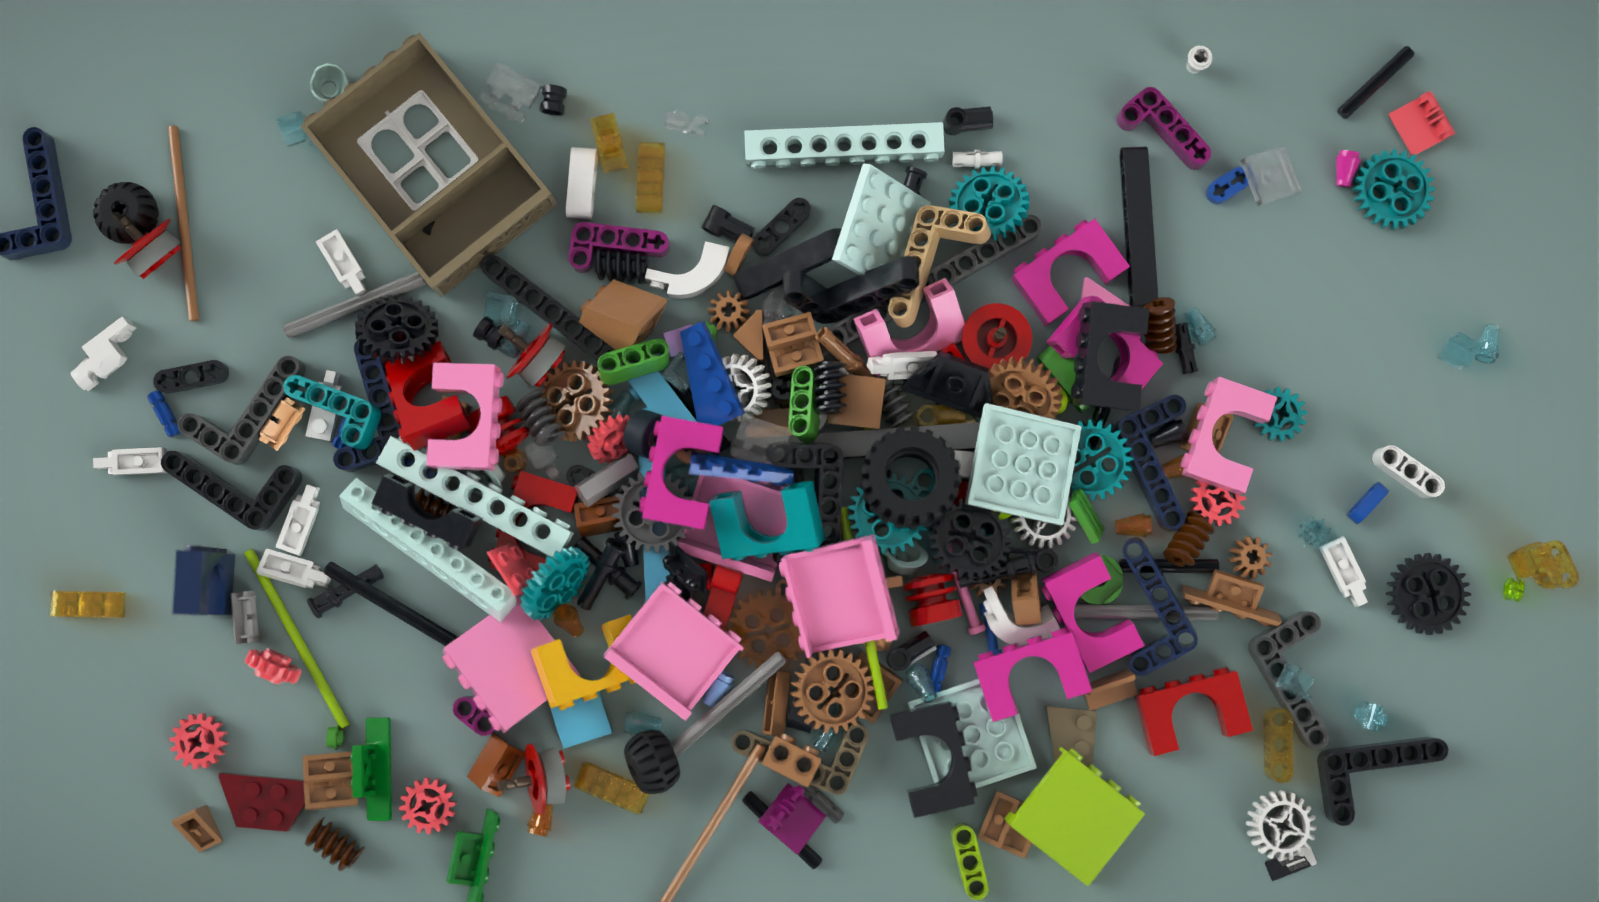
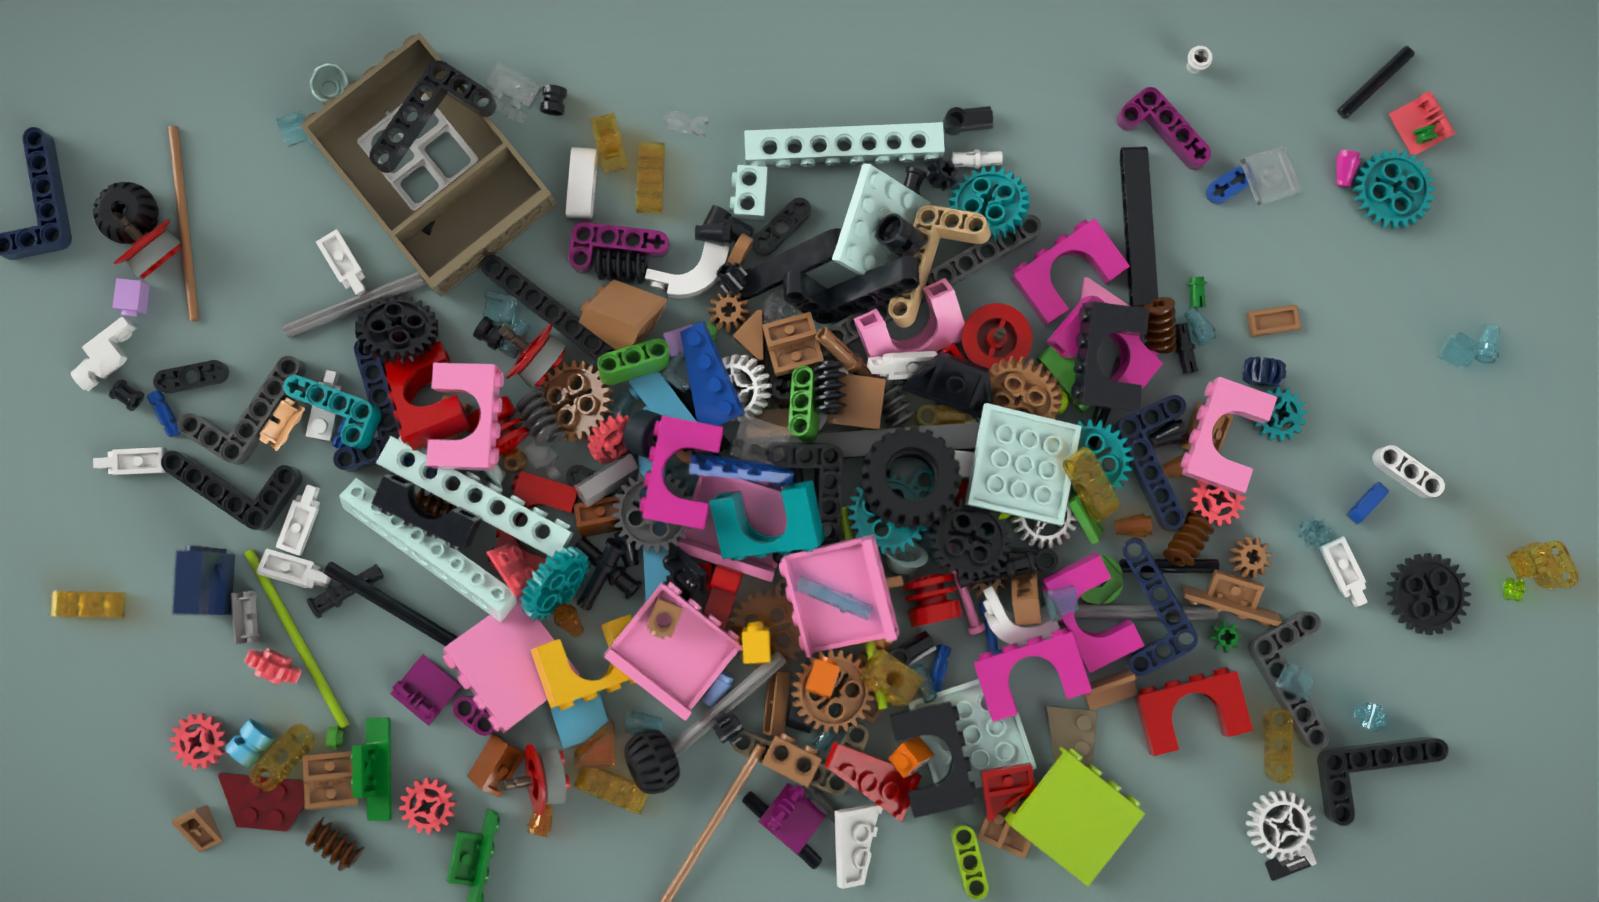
none -> black bush [109,379,145,411]
none -> lavender brick [112,278,150,317]
none -> medium azure wheel [225,719,275,768]
none -> clear yellow beam [249,724,315,791]
none -> black beam [369,60,497,173]
none -> magenta hinge [390,654,462,726]
none -> clear orange slope [574,719,615,768]
none -> medium nougat brick [646,596,683,639]
none -> black cone [695,222,732,247]
none -> black gear [713,712,745,745]
none -> black gear [715,262,748,294]
none -> light aqua brick [730,165,768,221]
none -> yellow brick [742,622,771,664]
none -> clear light blue pin [795,576,873,621]
none -> orange brick [805,656,840,699]
none -> red wing [824,741,922,822]
none -> white wing [835,803,883,889]
none -> clear yellow brick [859,650,924,707]
none -> black wheel [876,213,923,257]
none -> orange brick [888,736,935,778]
none -> black gear [926,158,958,191]
none -> red wing [980,762,1035,821]
none -> clear light blue panel [1043,585,1079,622]
none -> clear yellow beam [1063,447,1120,523]
none -> green pin [1187,276,1207,308]
none -> green gear [1208,621,1242,653]
none -> dark blue gear [1242,356,1287,387]
none -> medium nougat tile [1246,304,1301,337]
none -> green bush [1413,125,1438,144]

